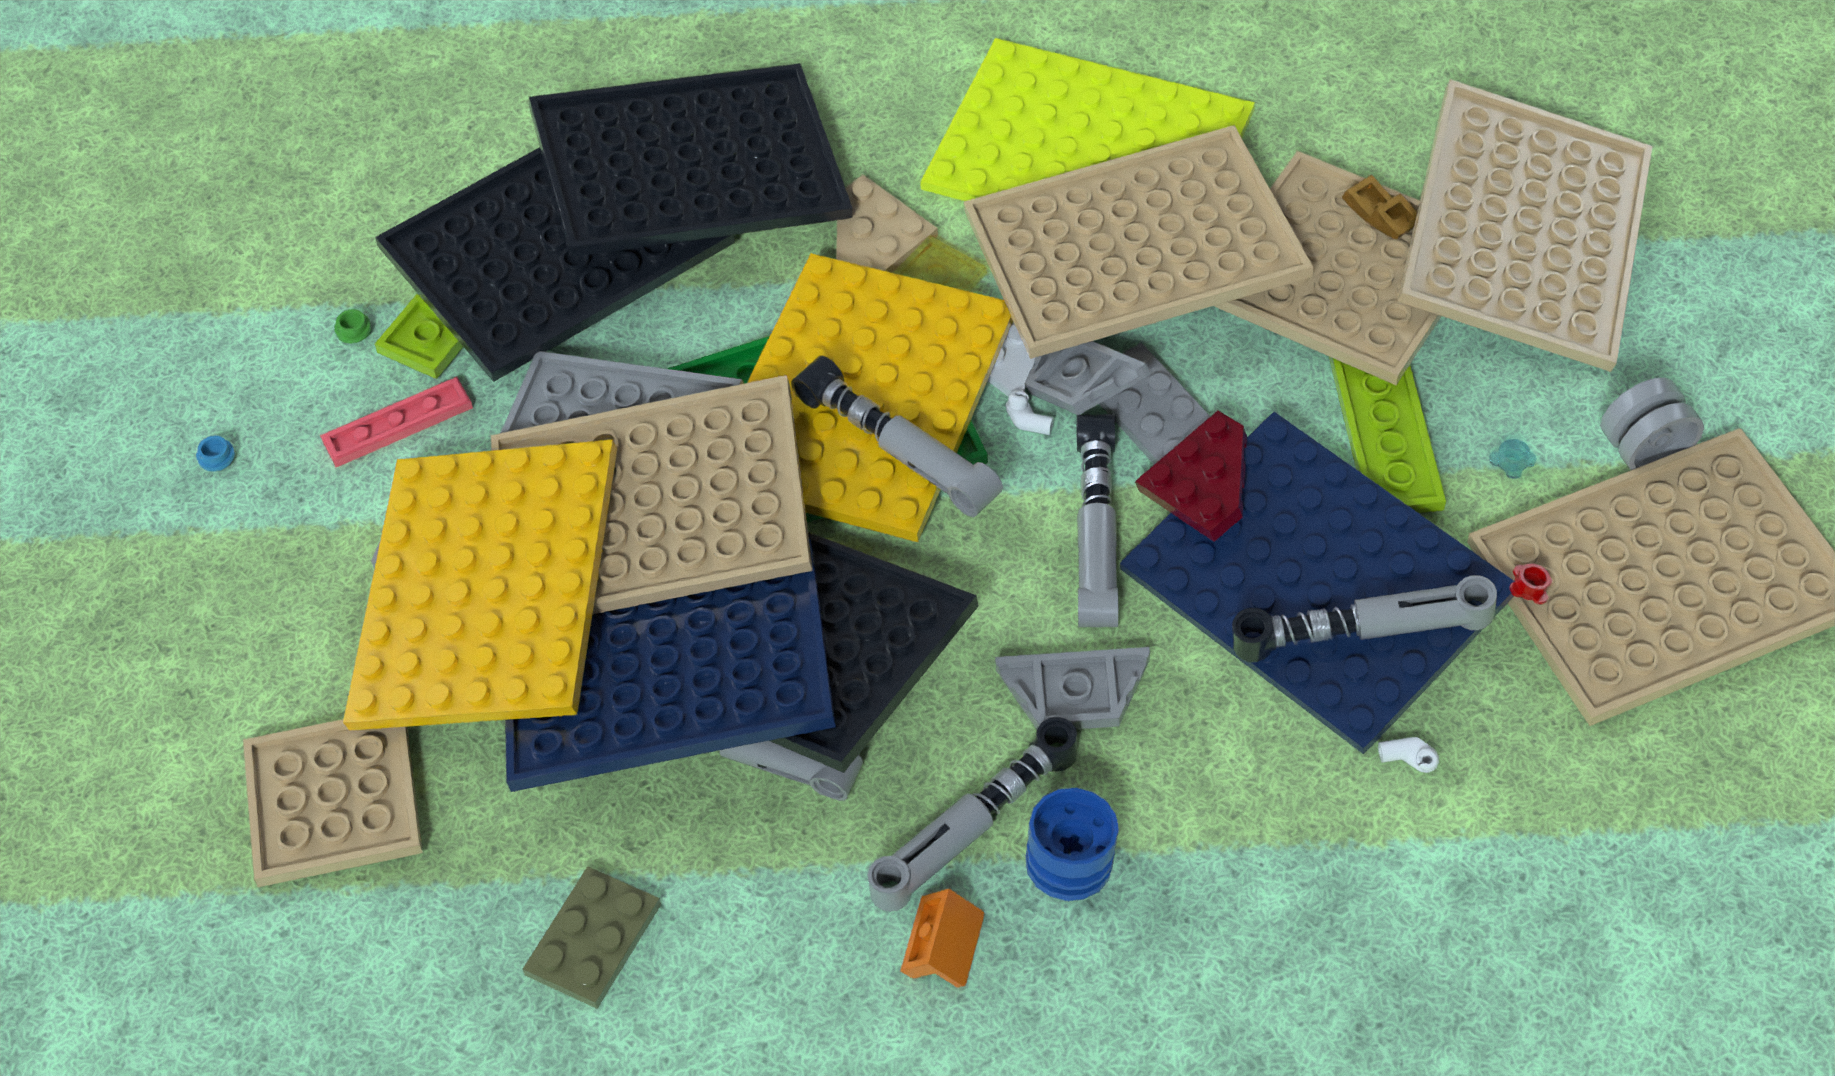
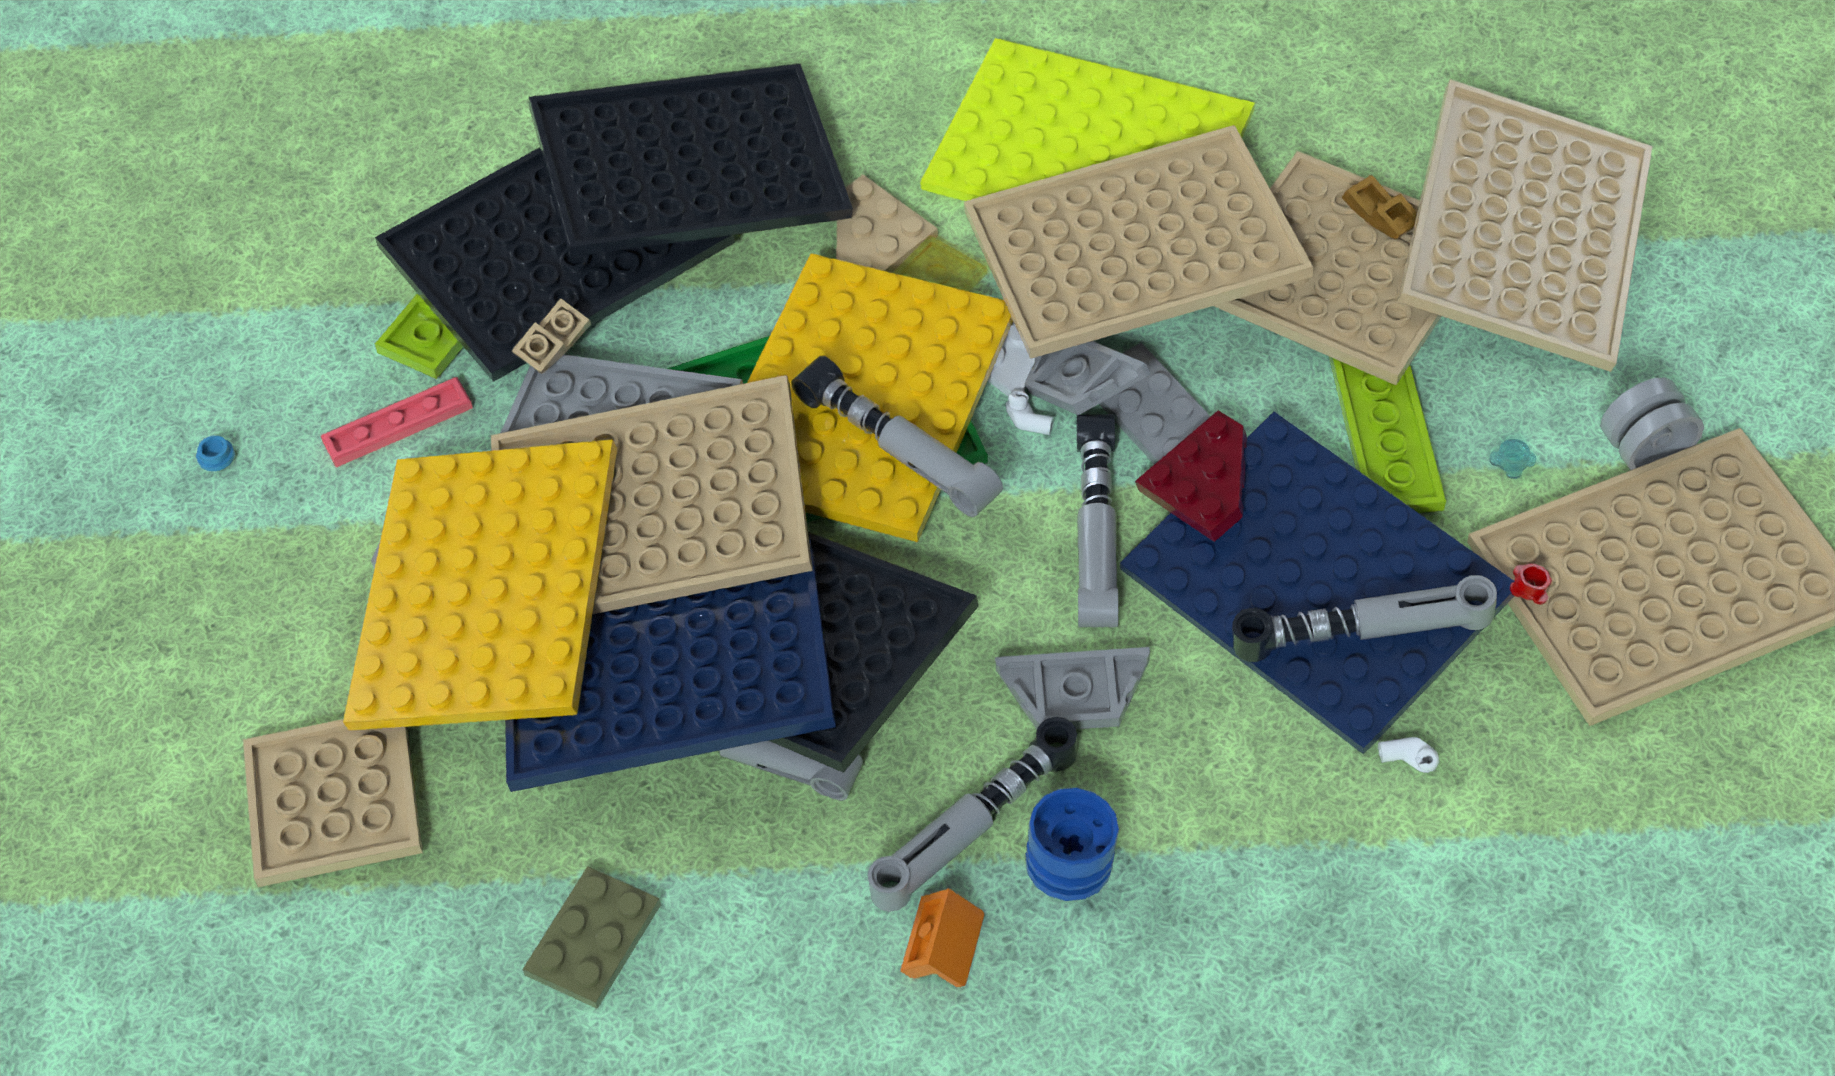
bright green plate [334,309,371,343] -> none
none -> tan slope [512,299,591,374]

